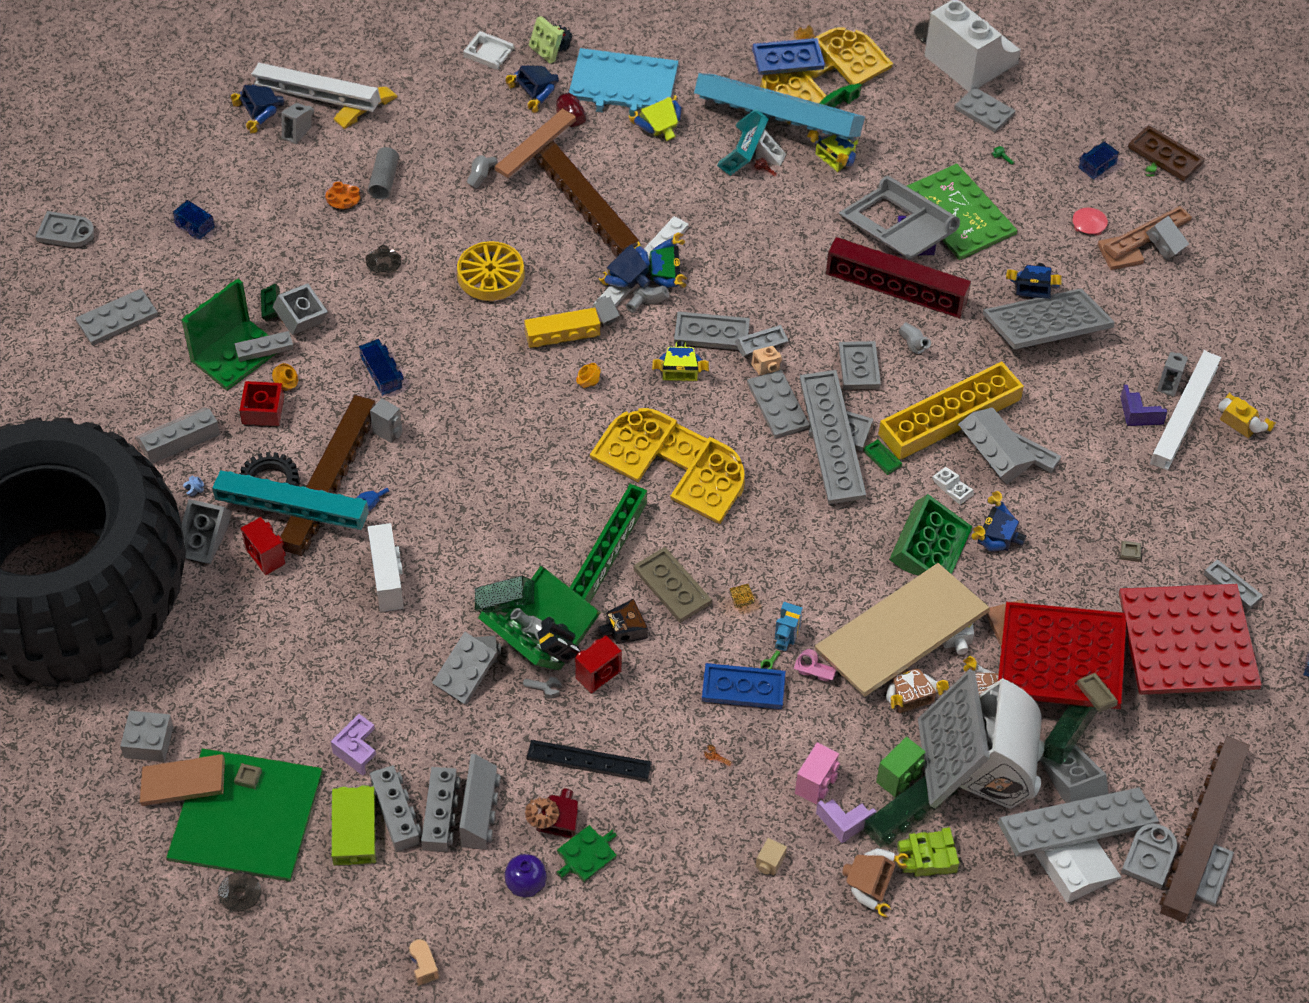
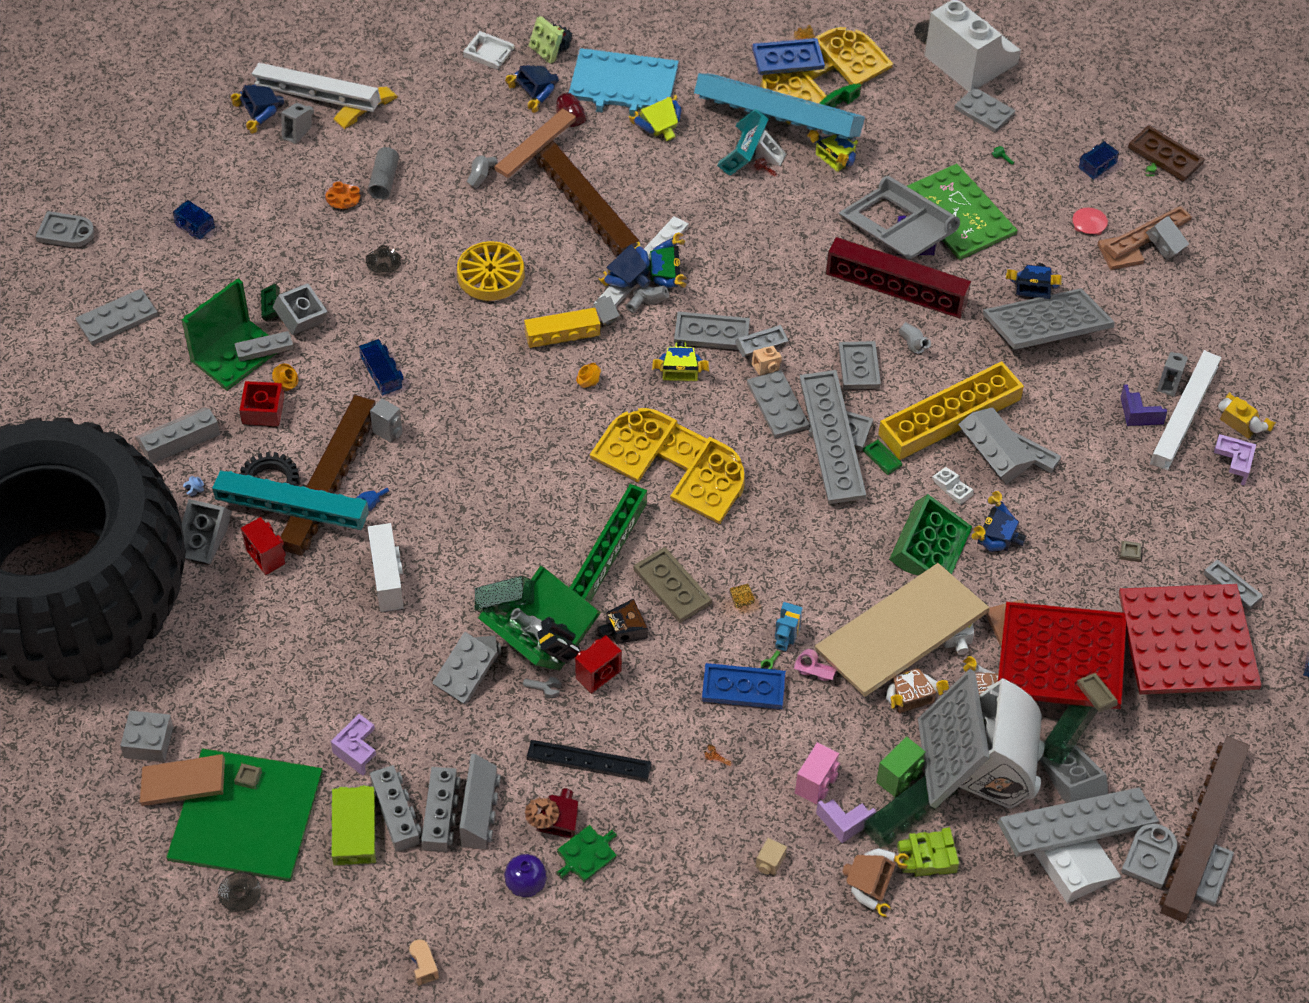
none -> lavender panel [1214,434,1256,486]

